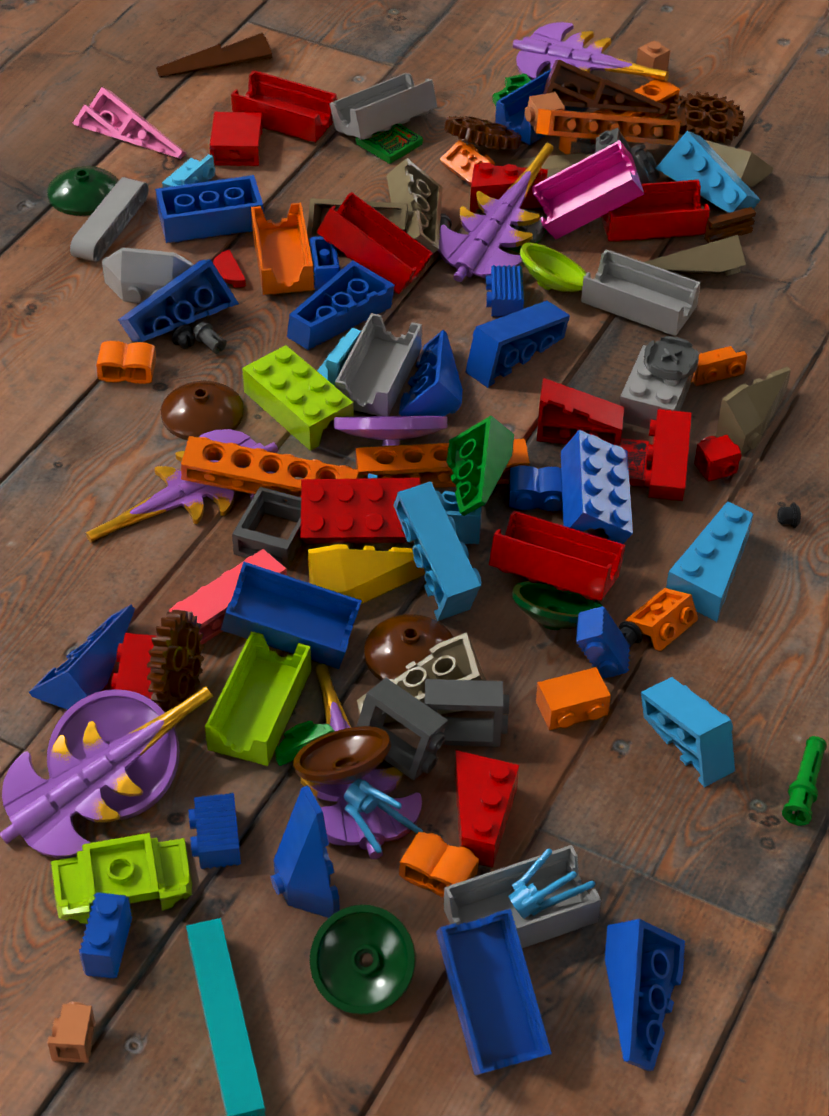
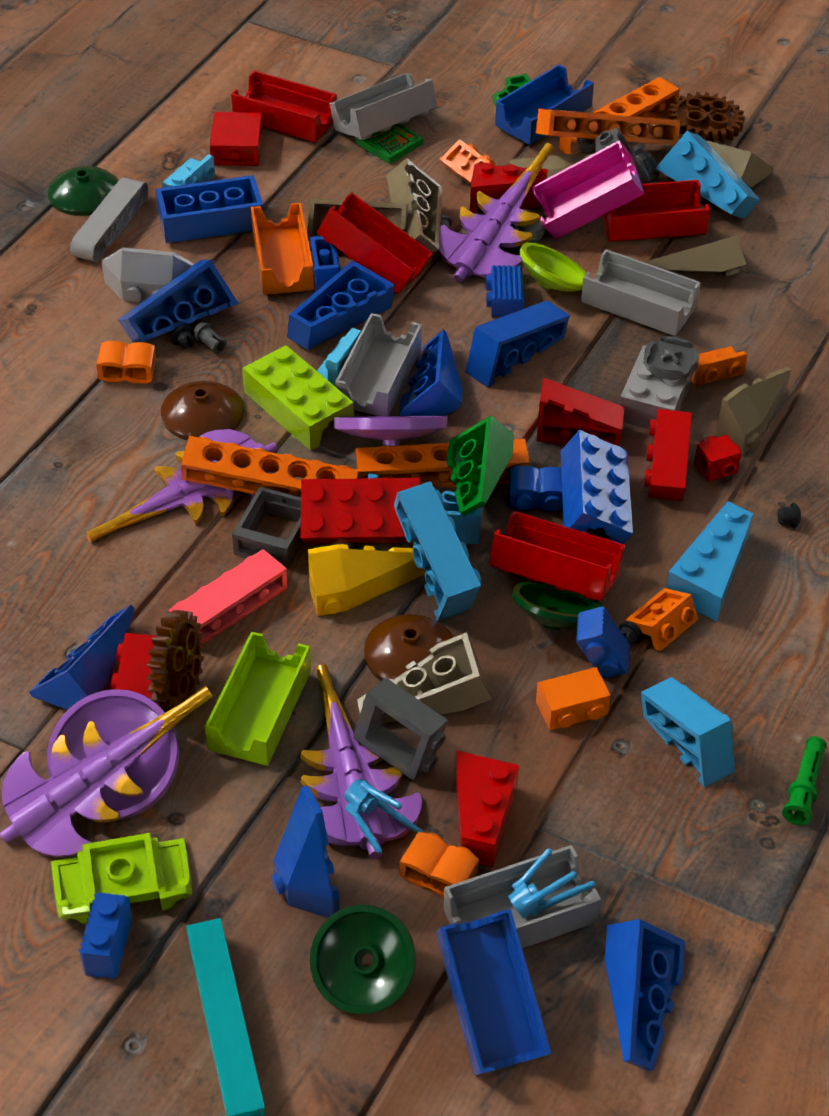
nougat brick [47,1002,96,1063] -> none
bright pink wedge [73,87,186,159] -> none
reddish brown wedge [156,32,272,77] -> none
blue brick [188,793,241,869] -> none
red tile [213,249,246,288] -> none
blue brick [221,562,362,669] -> none
green tile [275,721,334,766] -> none
reddish brown dish [293,726,391,785] -> none
dark grey window [424,679,509,747] -> none
reddish brown gear [444,116,521,150] -> none
medium lavender animal [513,22,669,81] -> none
nougat brick [525,92,565,131] -> none
reddish brown wedge [543,59,667,114] -> none
red tile [620,438,649,487] -> none
nougat brick [636,40,670,81] -> none
reddish brown tile [704,207,756,243] -> none

